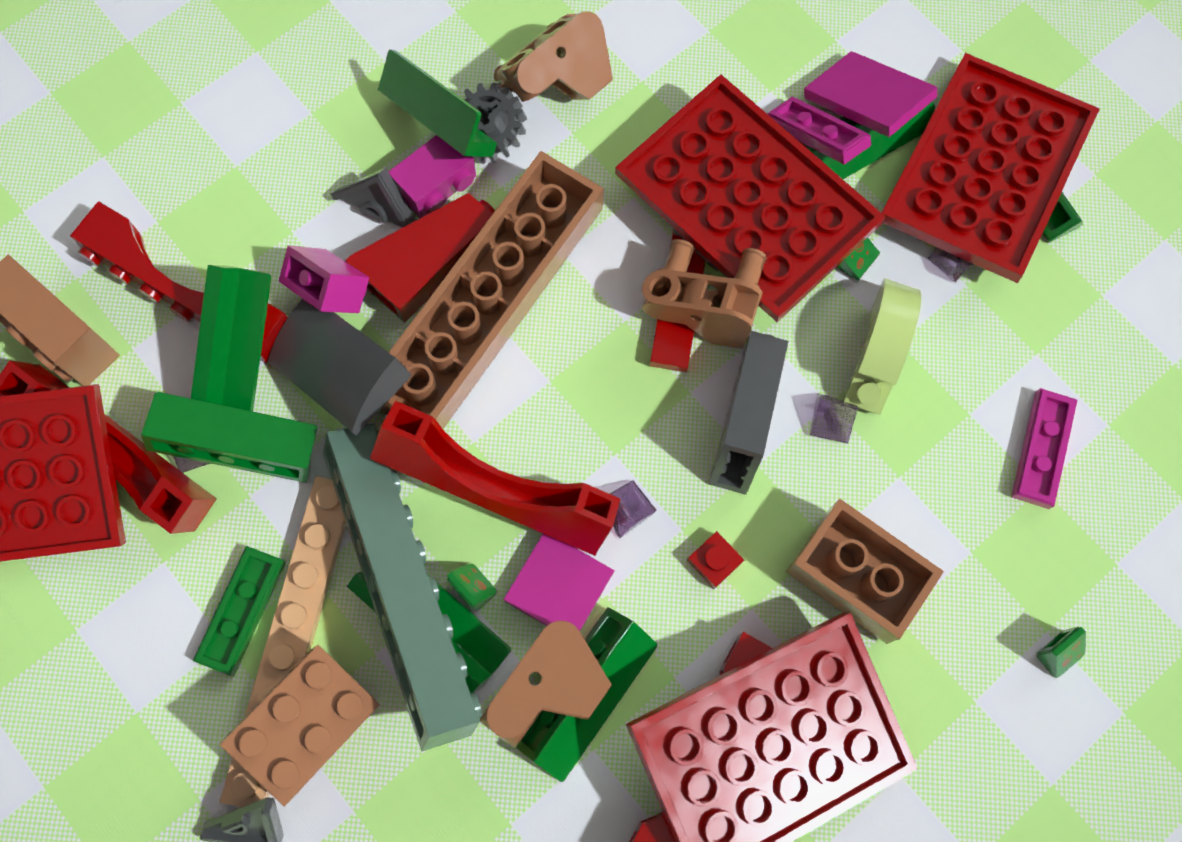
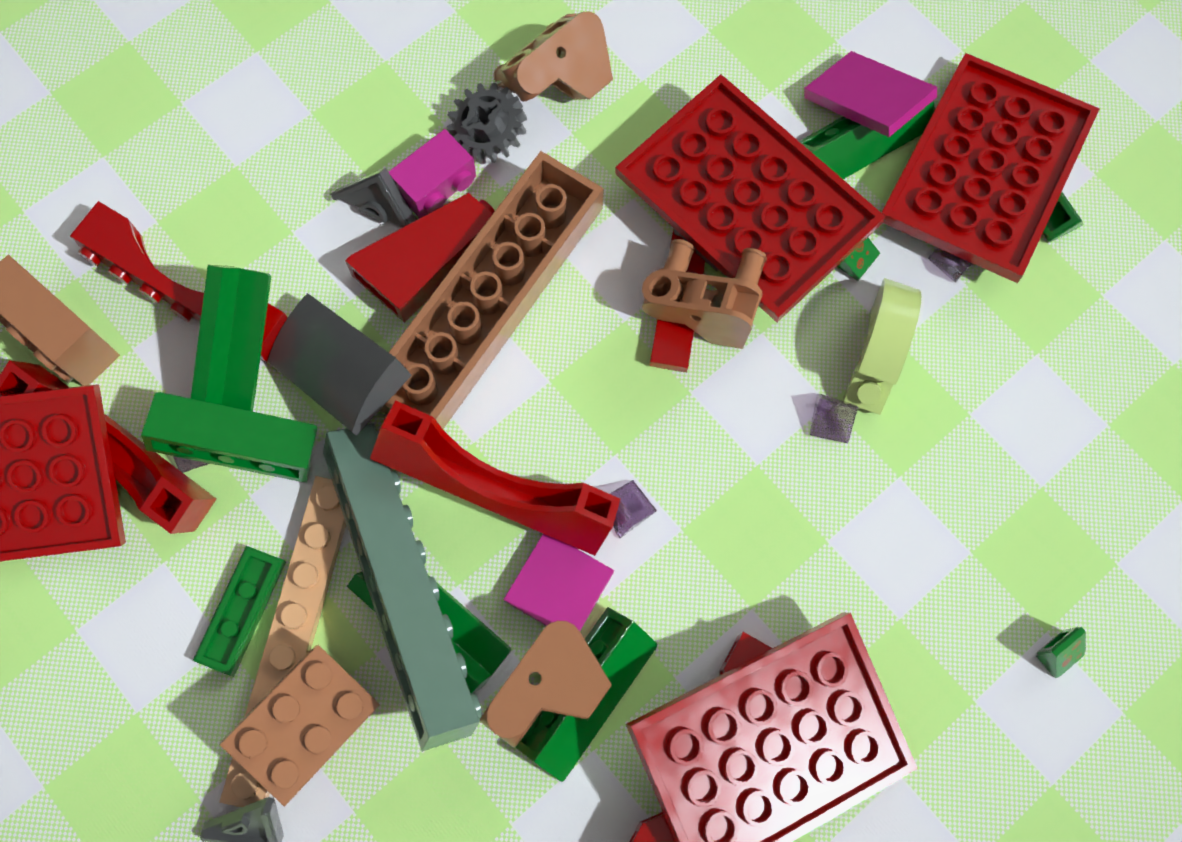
dark pink brick [278,245,369,313] -> none
green panel [378,49,497,157] -> none
green slope [447,564,497,612] -> none
red plate [687,531,745,589] -> none
dark grey slope [709,331,789,495] -> none
dark pink tile [767,96,871,165] -> none
nougat brick [785,498,944,644] -> none
dark pink tile [1011,388,1078,509] -> none

